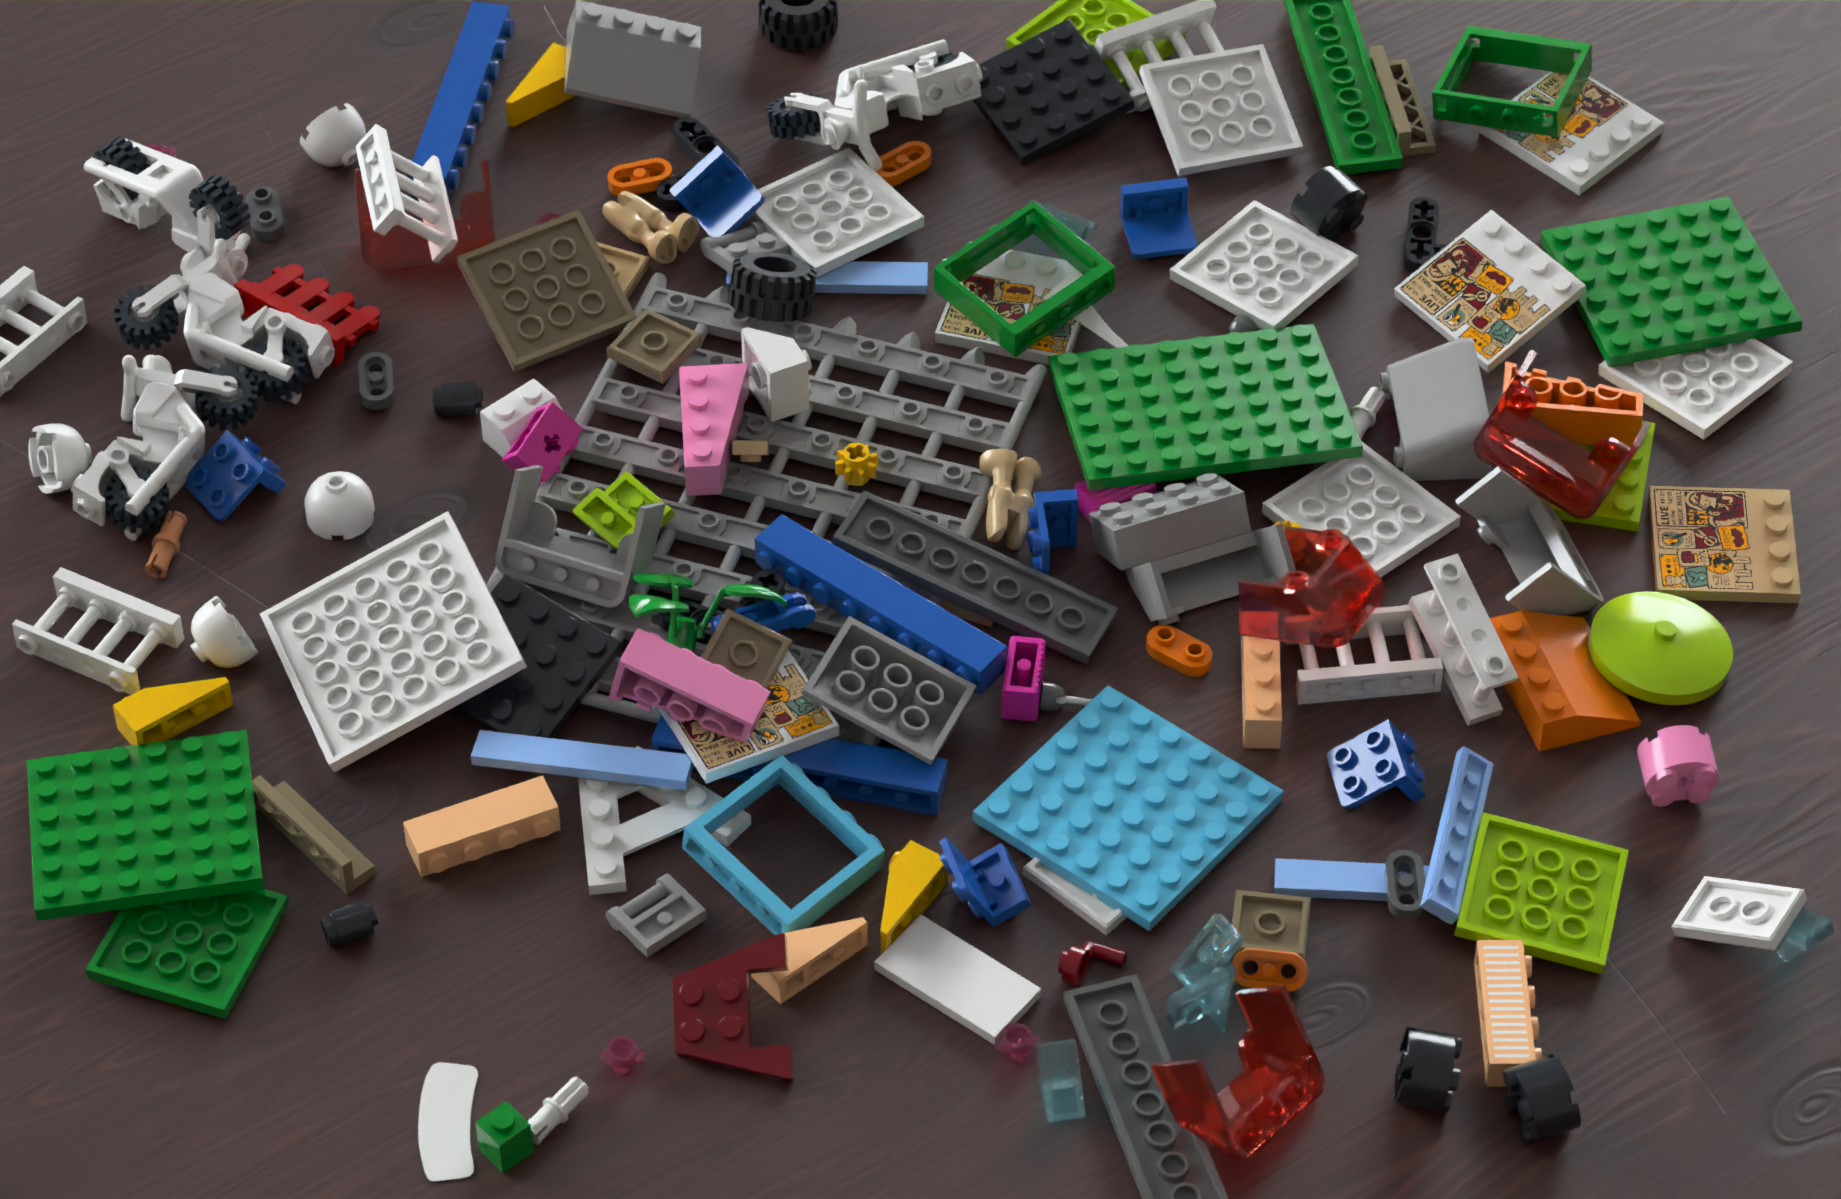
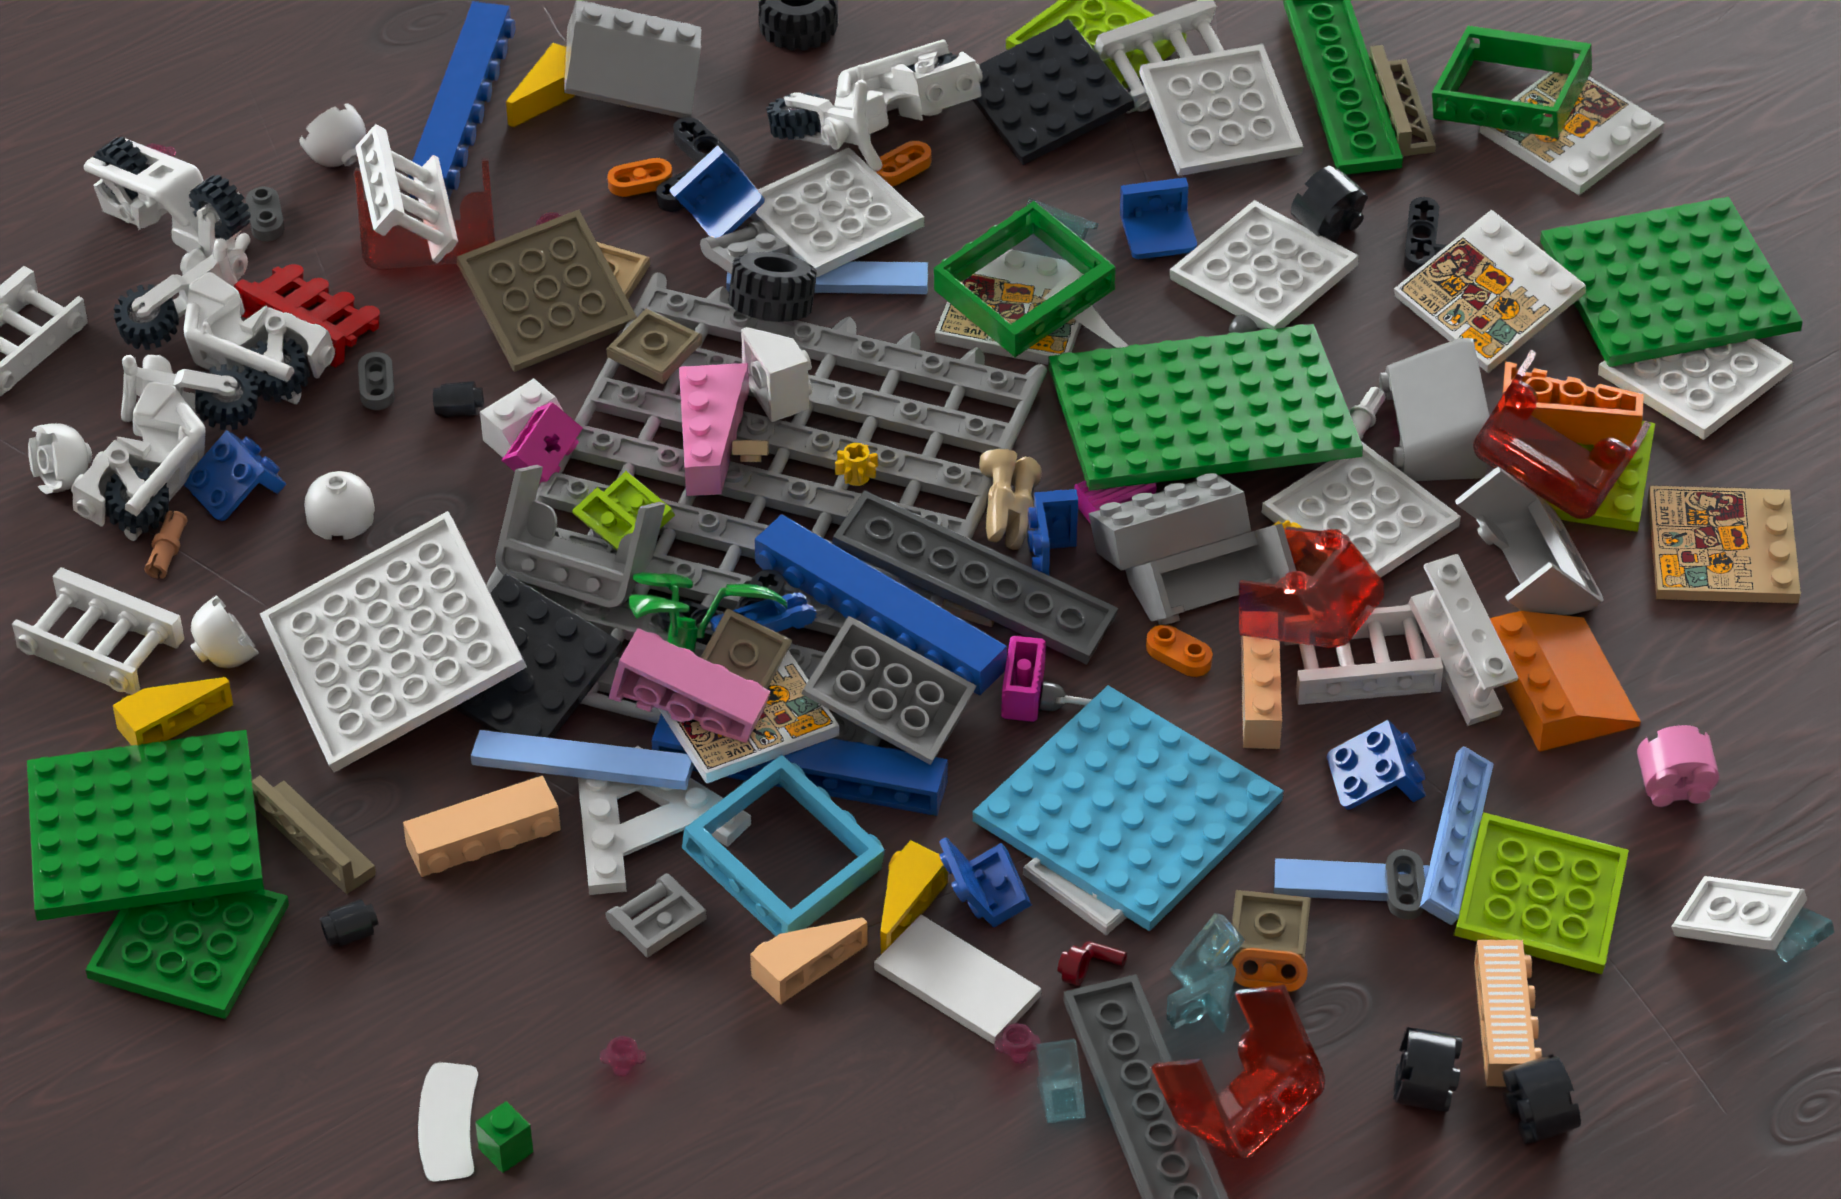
white axle [527,1077,588,1145] -> none
tan piece [602,191,699,264] -> none
dark red wing [672,933,794,1082] -> none
lime dish [1588,591,1733,705] -> none

